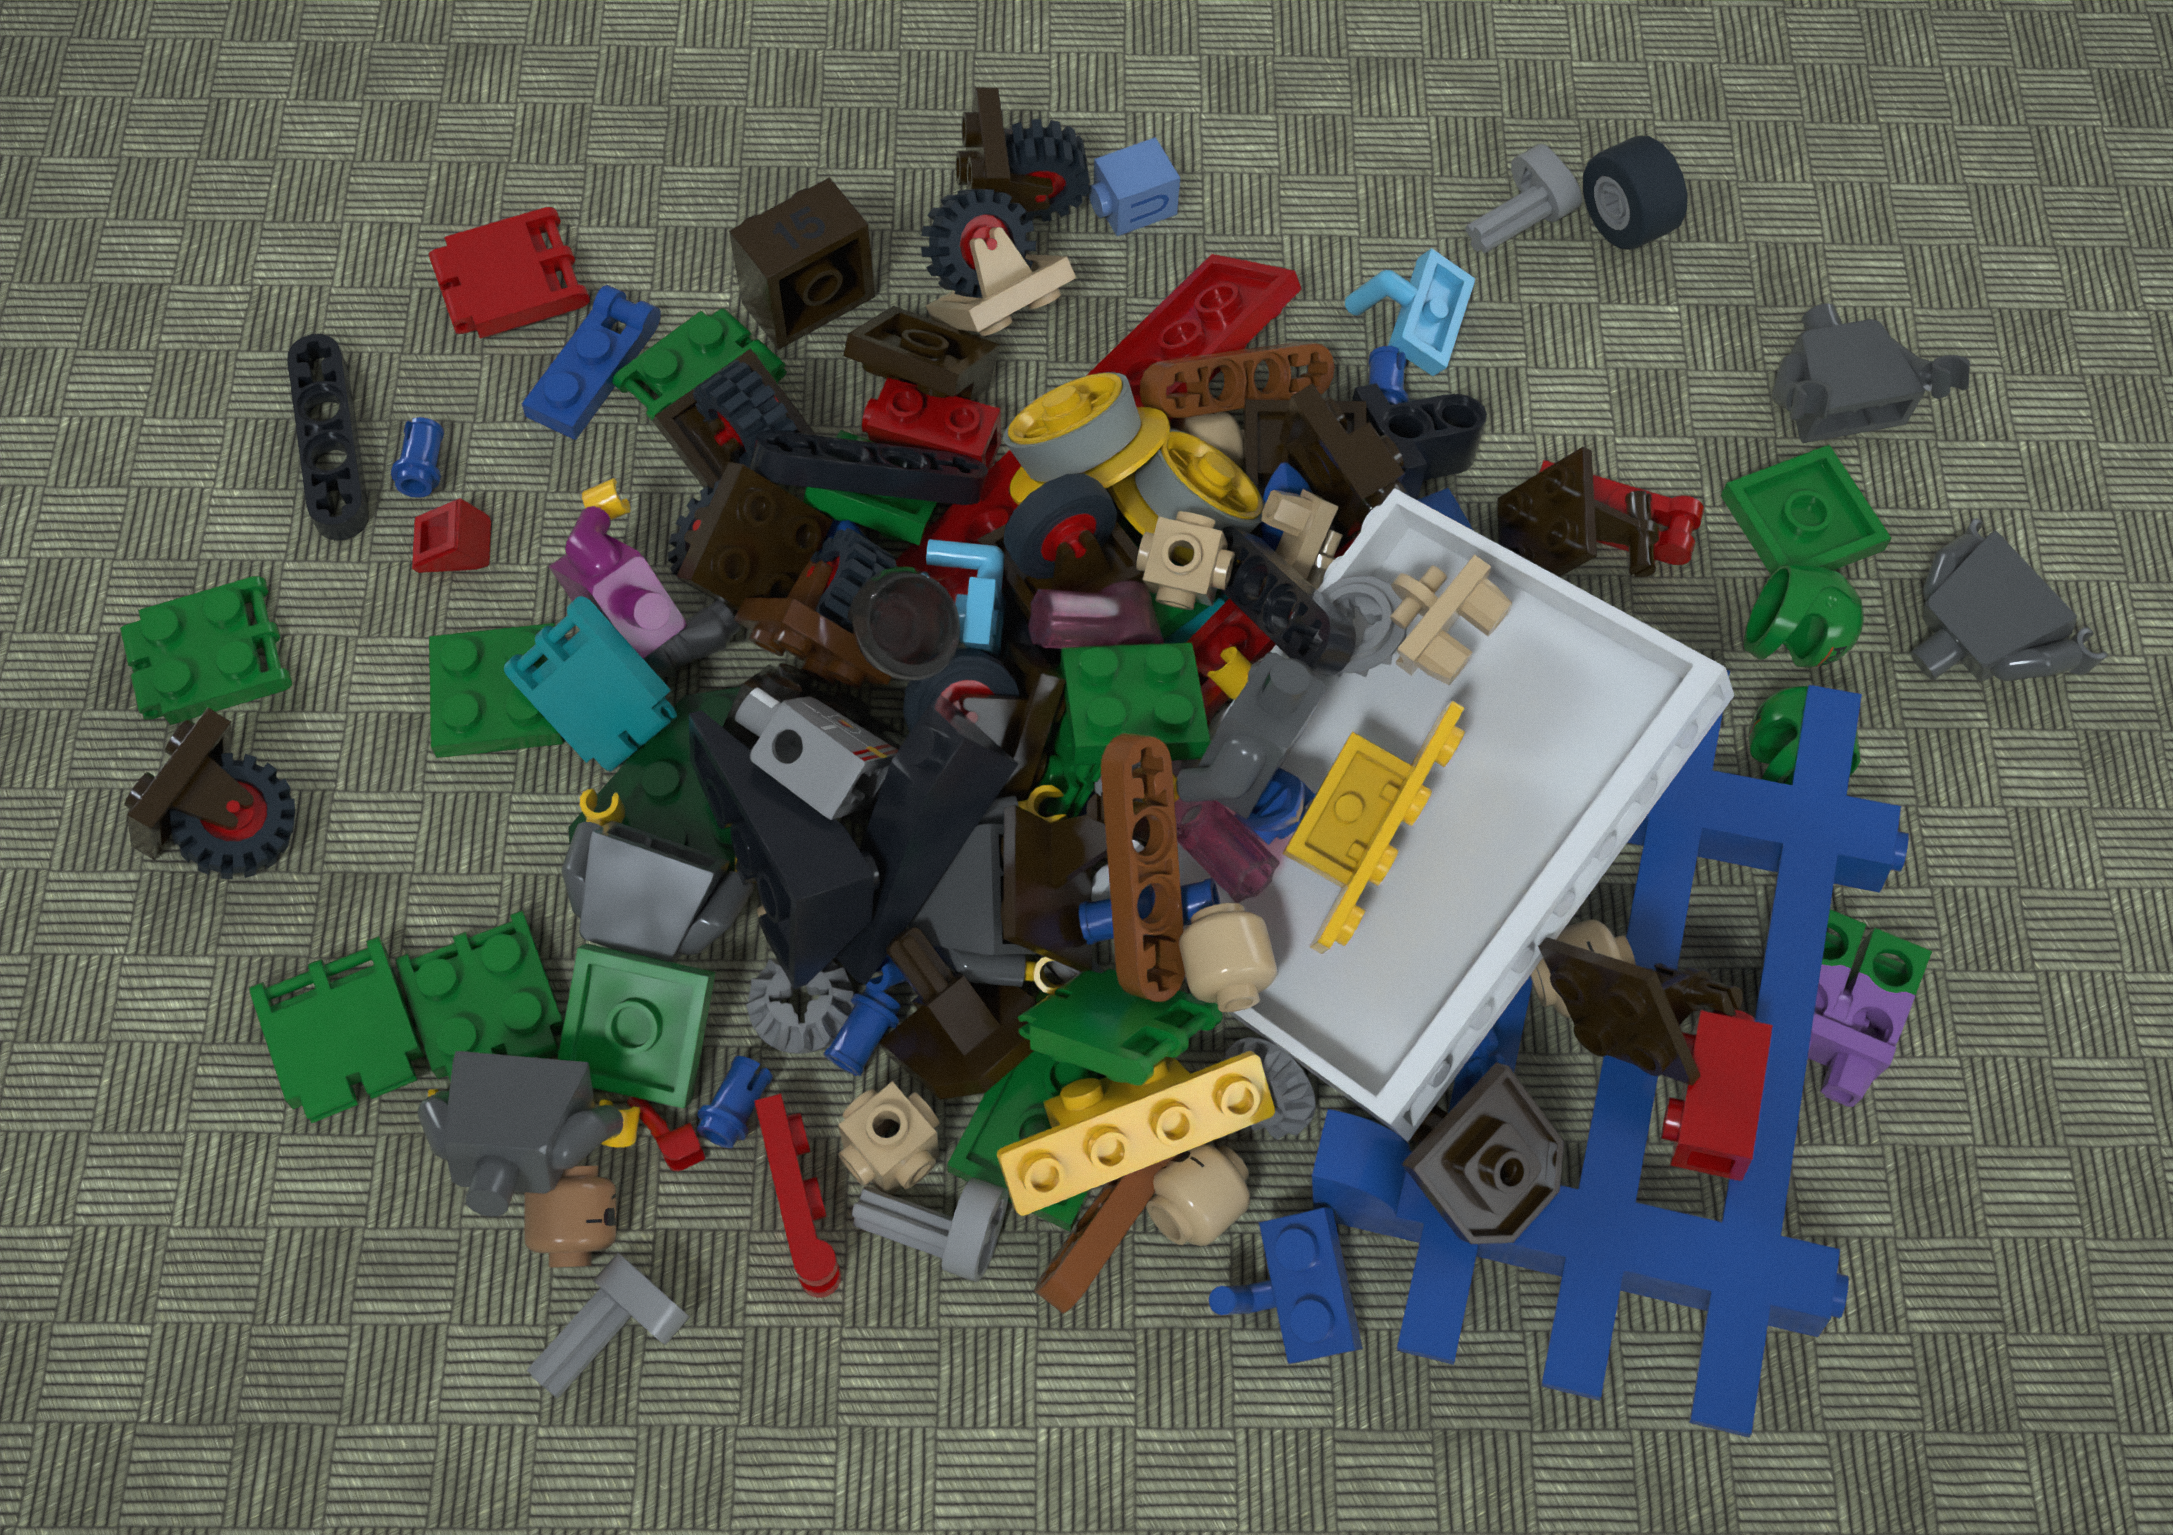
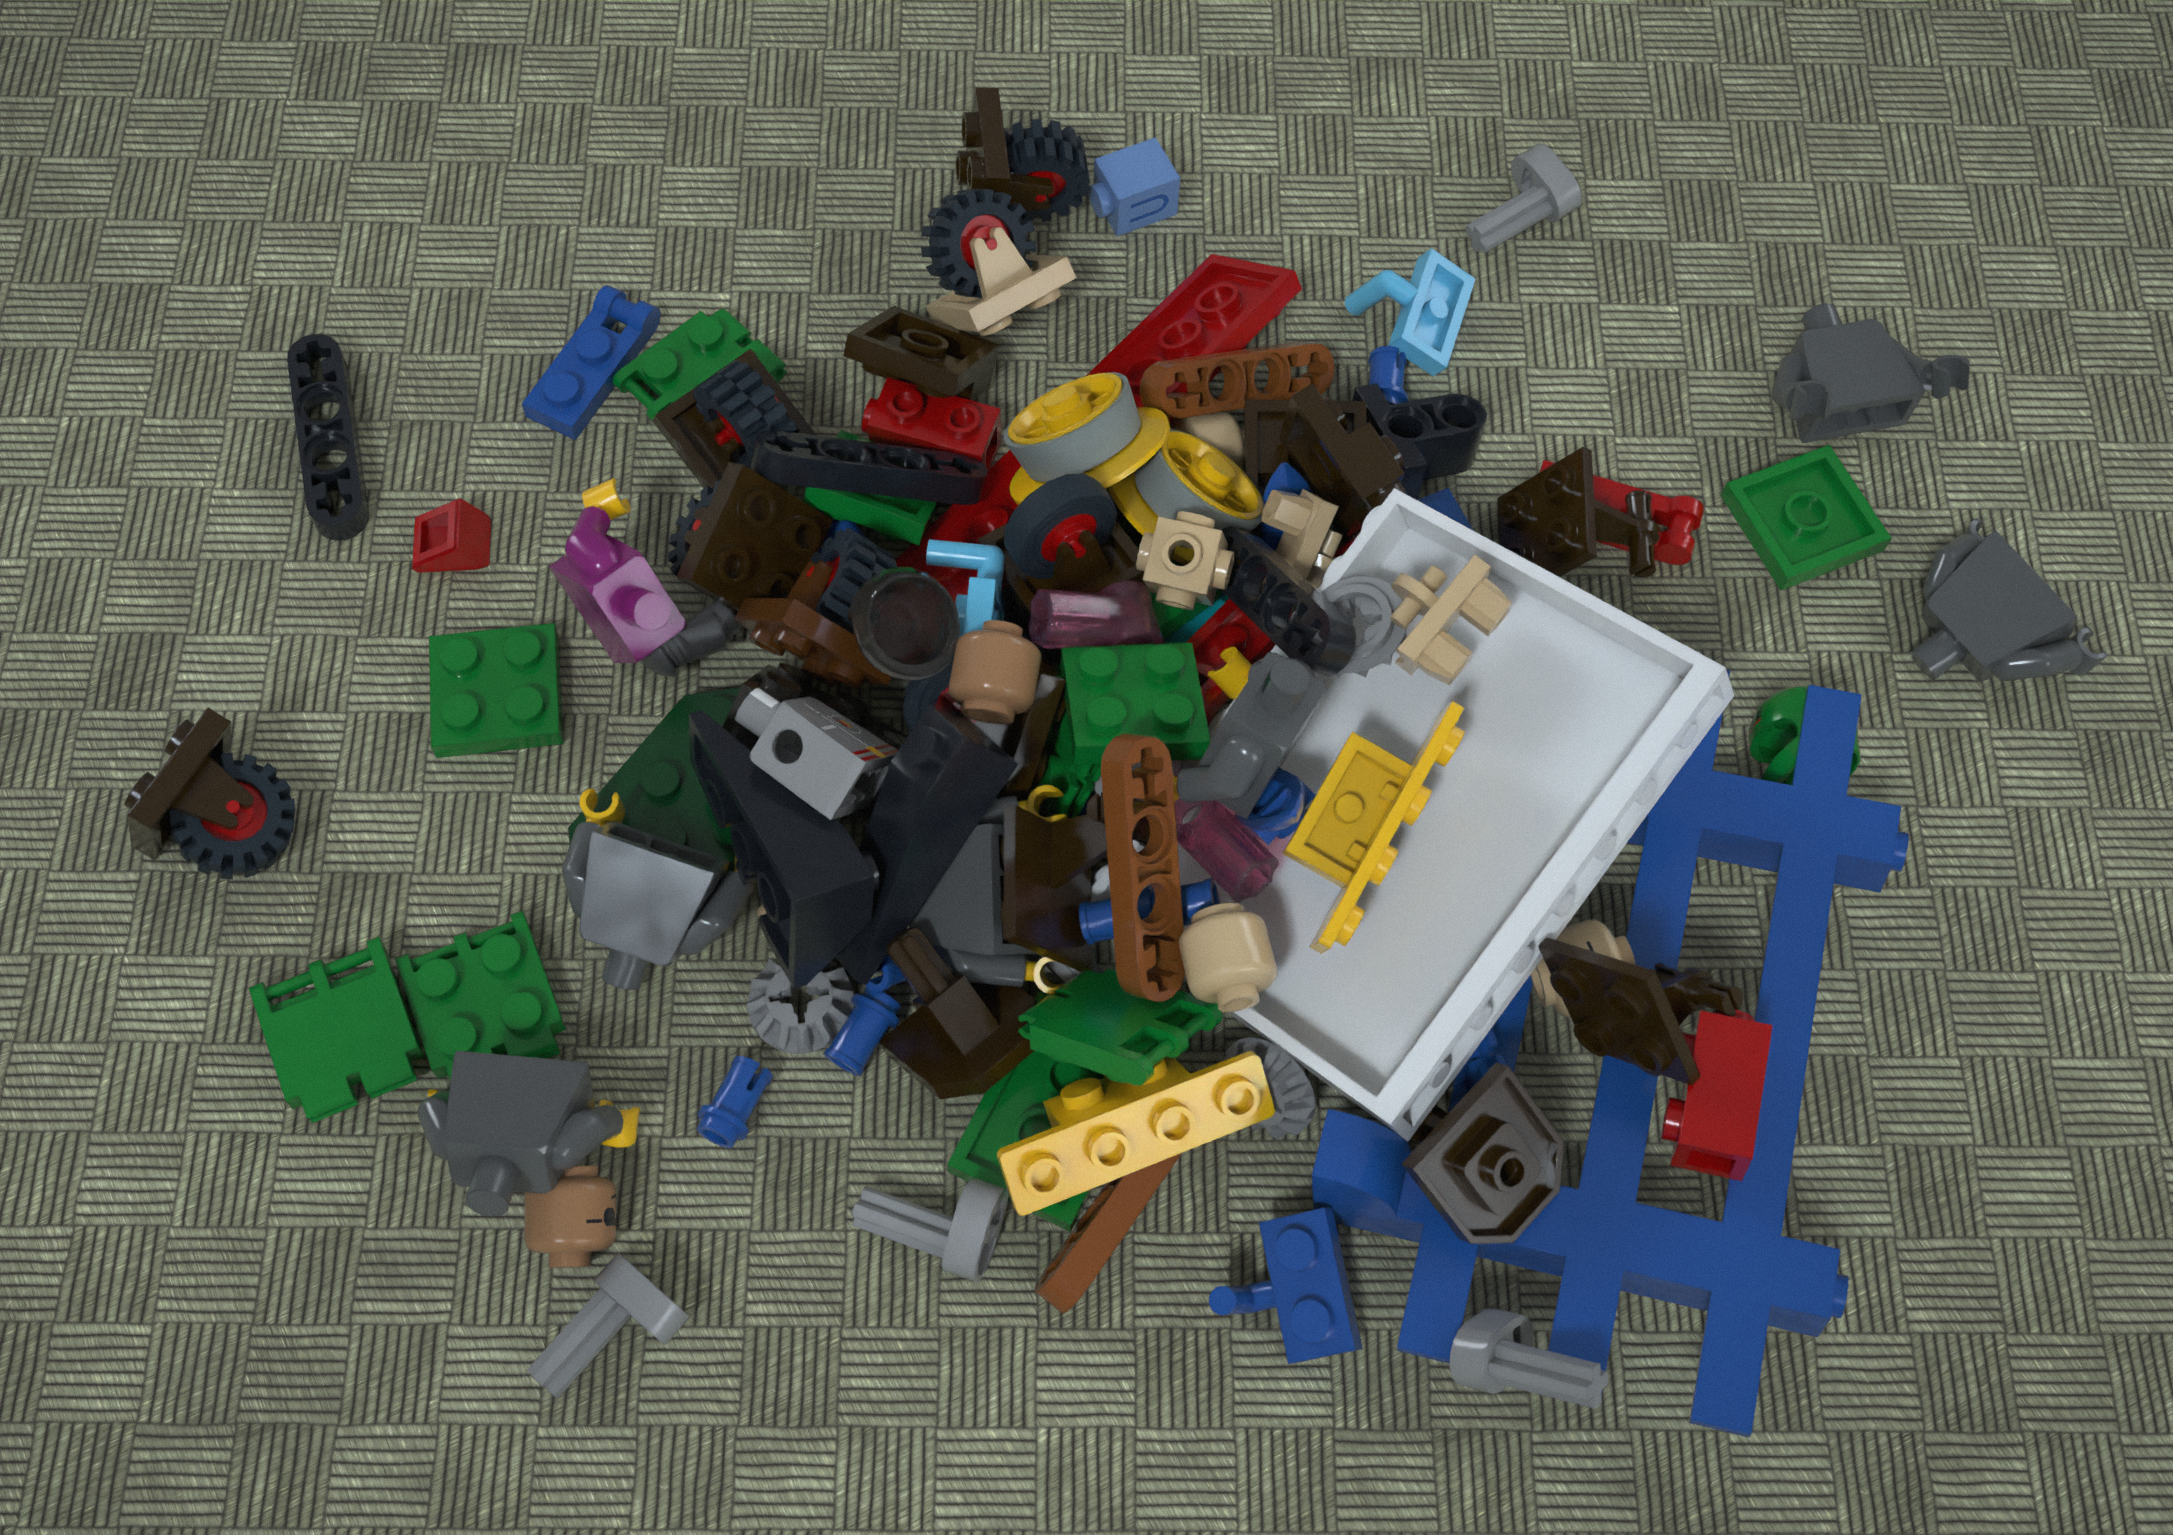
green plate [120,576,292,725] -> none
blue pin [391,417,444,498] -> none
red plate [428,207,590,339] -> none
teal plate [504,596,677,772] -> none
green plate [558,943,716,1109] -> none
red hand [627,1096,706,1172] -> none
dark brown brick [729,177,875,350] -> none
red plate [754,1093,841,1298] -> none
tan brick [838,1081,940,1195] -> none
tan head [1146,1143,1250,1246] -> none
black wheel [1583,136,1688,250] -> none
green helmet [1744,565,1864,668] -> none
medium lavender hips [1808,909,1932,1107] -> none
none -> medium nougat head [948,620,1041,724]
none -> light grey piece [1450,1307,1608,1409]

